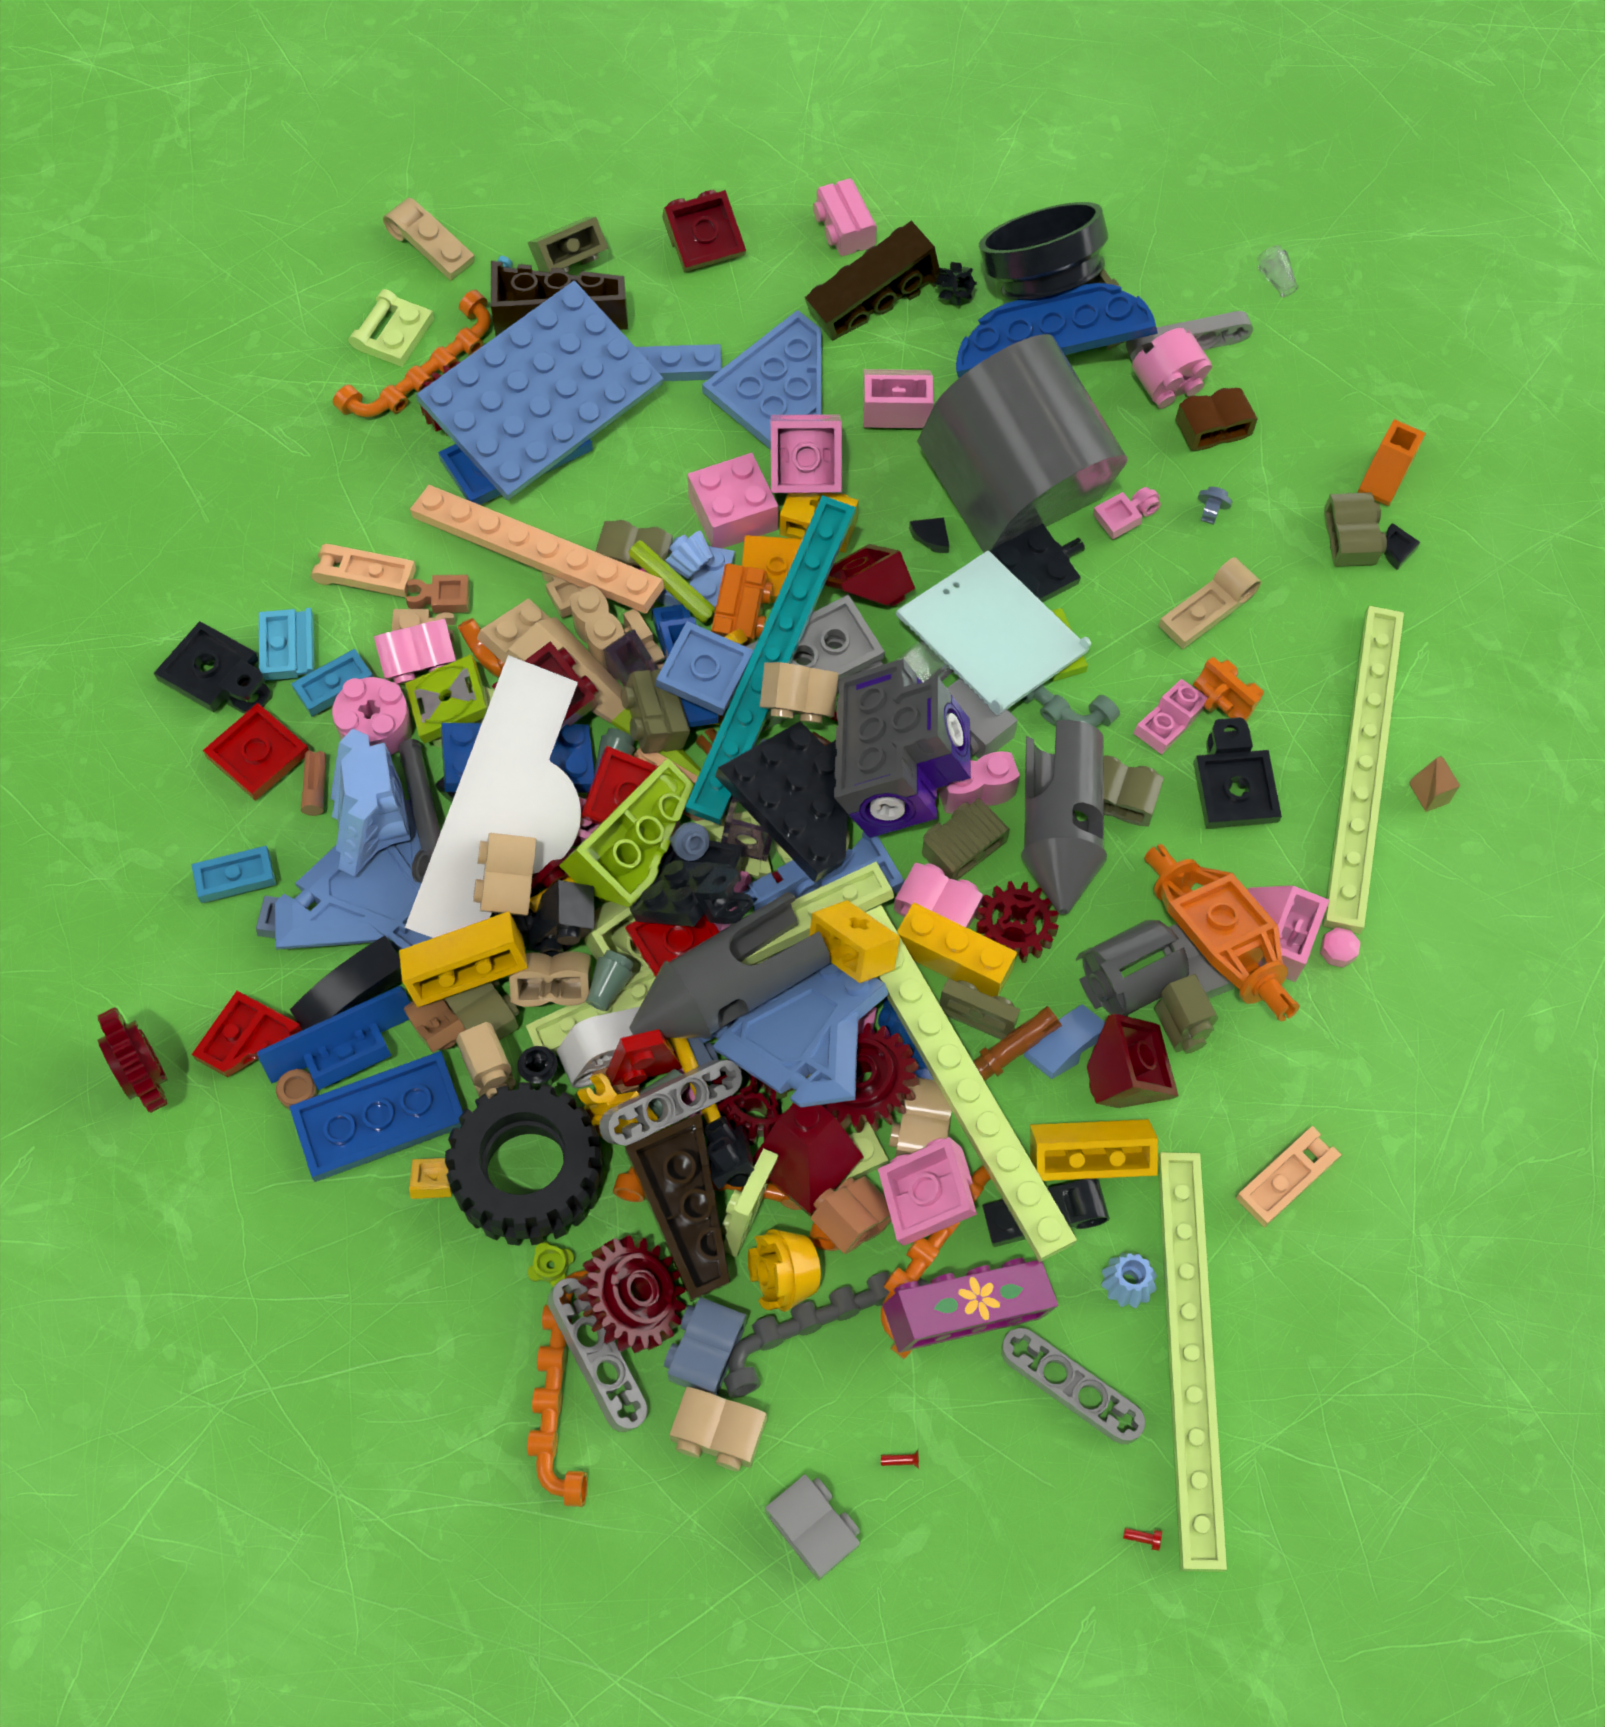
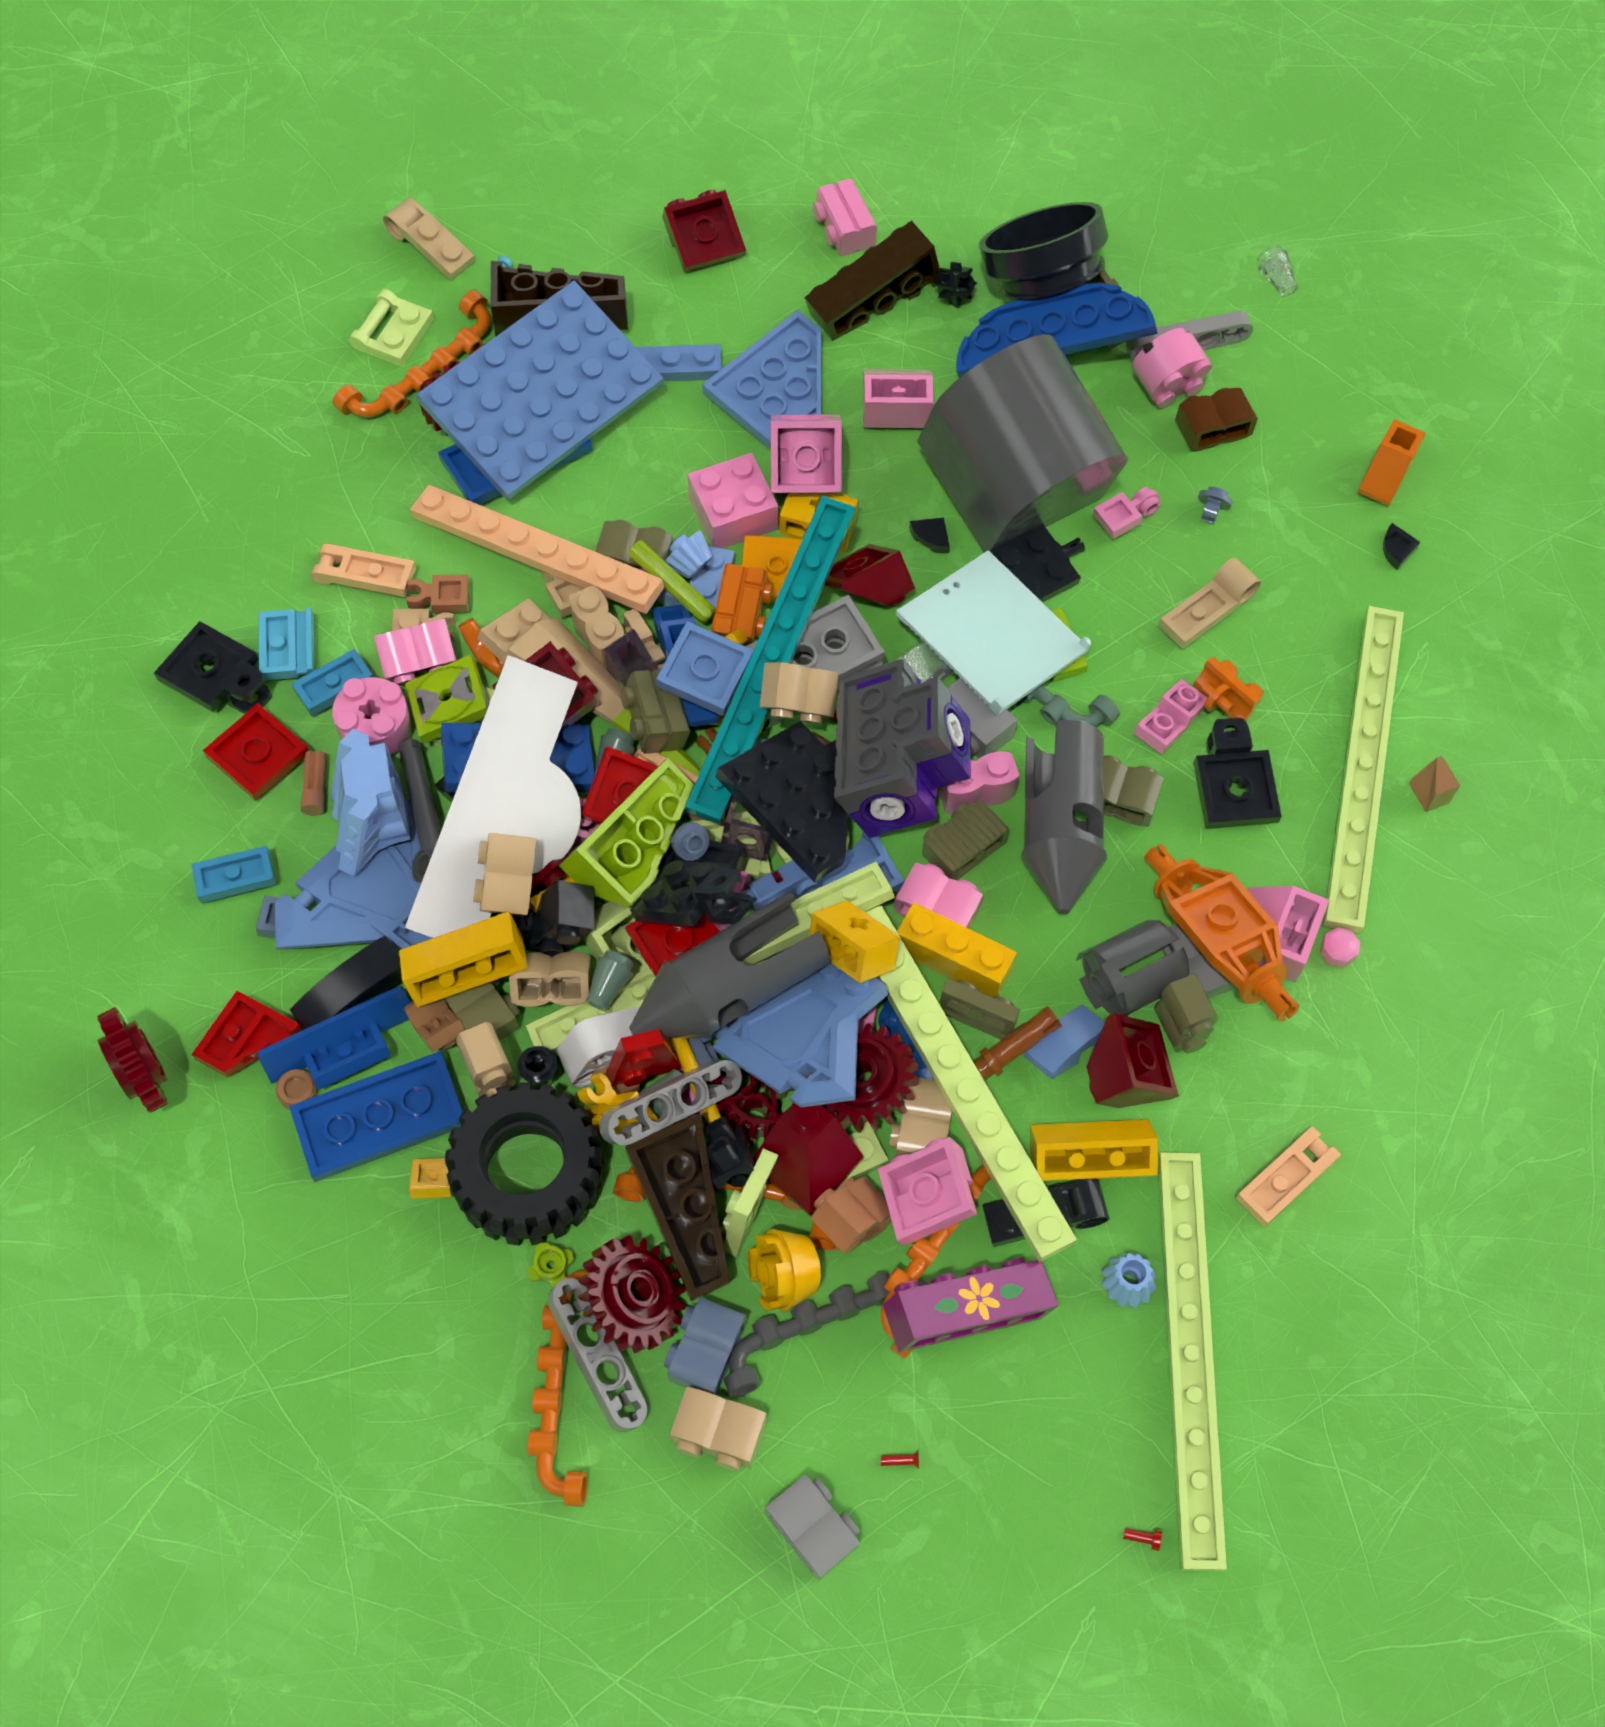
olive brick [527,217,608,272] -> none
dark red gear [976,881,1059,963] -> none
light grey beam [1001,1328,1145,1444] -> none
olive brick [1324,492,1387,566] -> none

